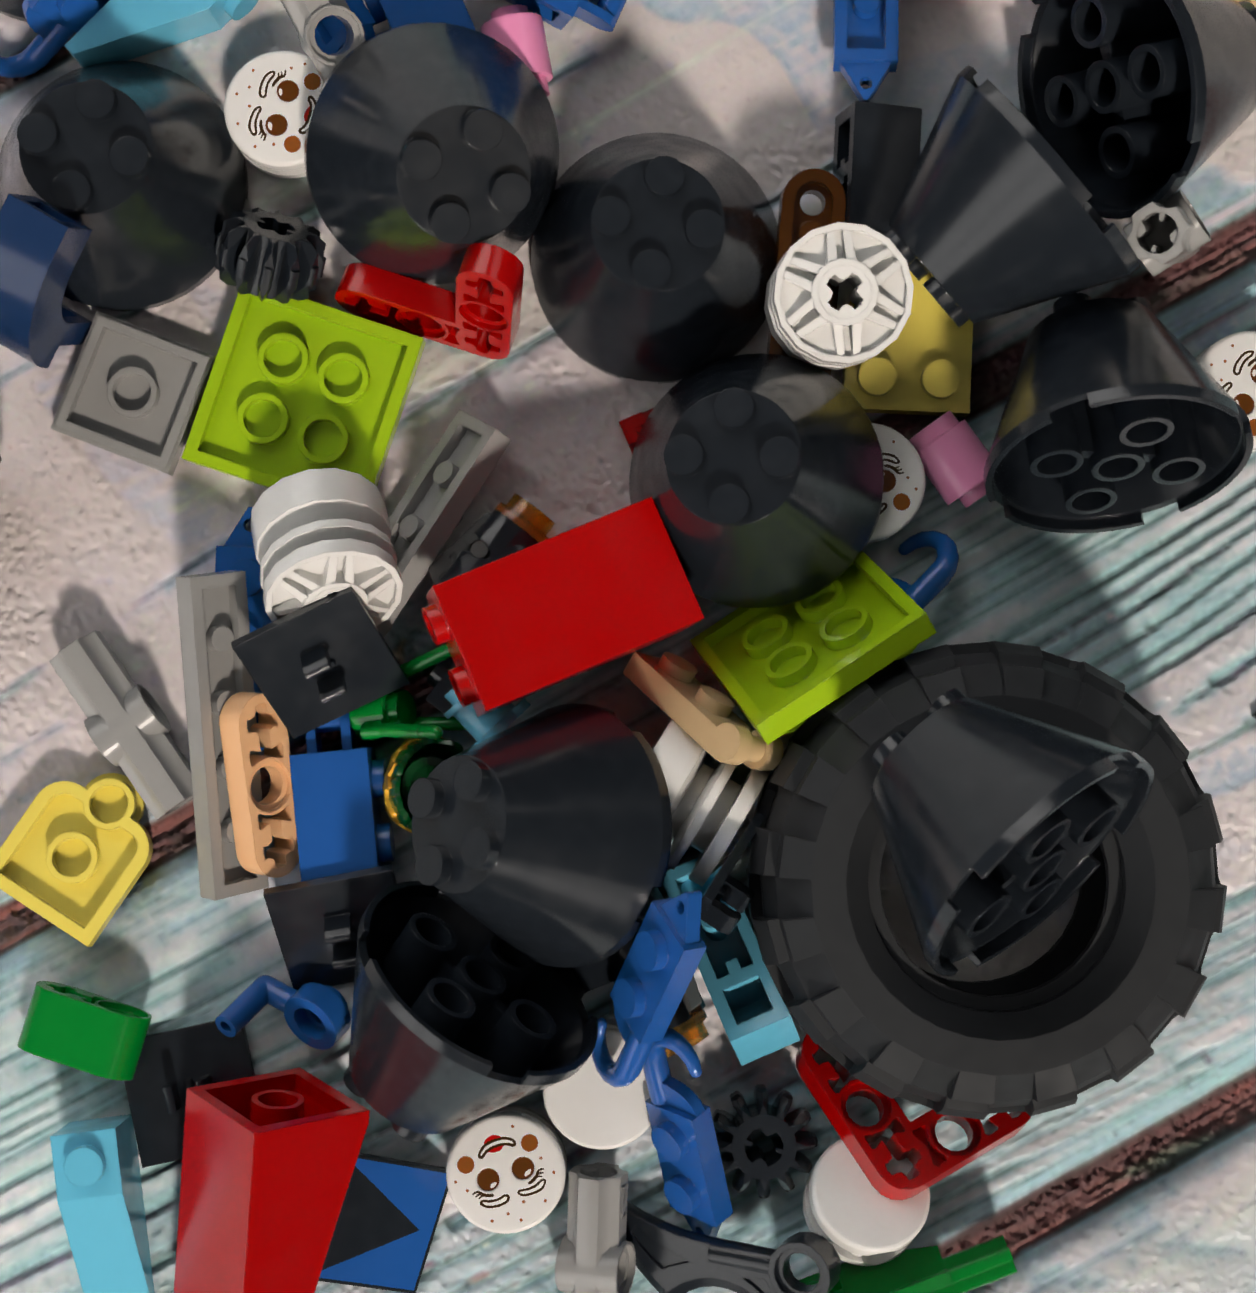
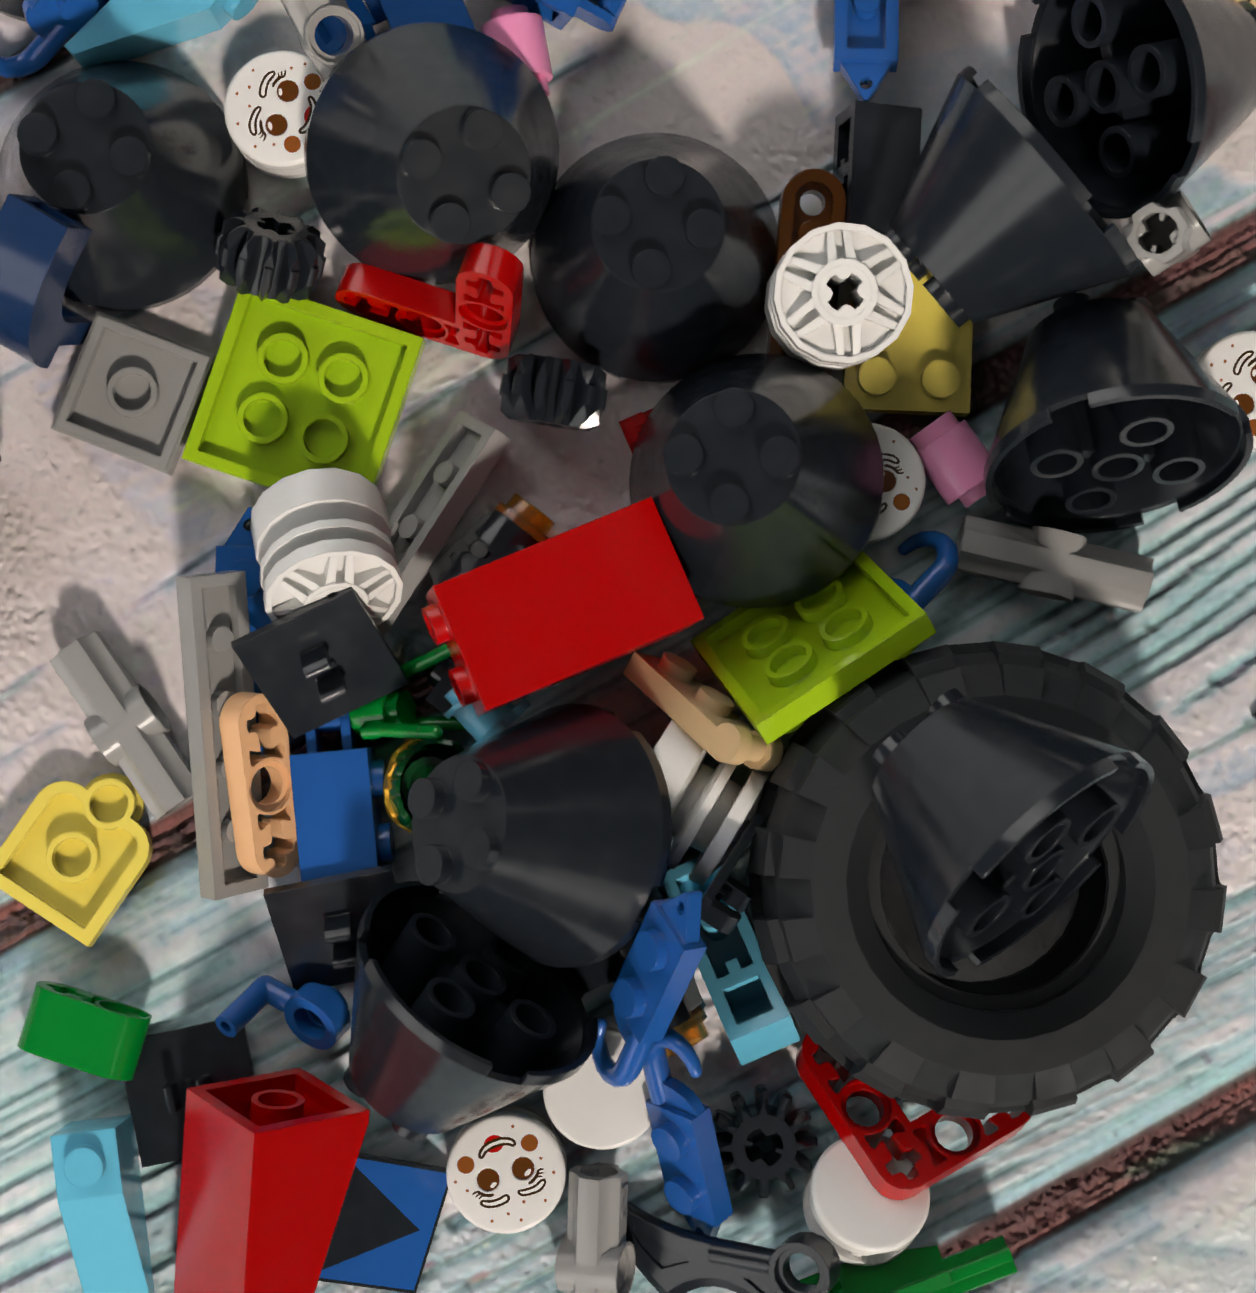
none -> black gear [499,354,608,431]
none -> light grey piece [955,515,1154,613]

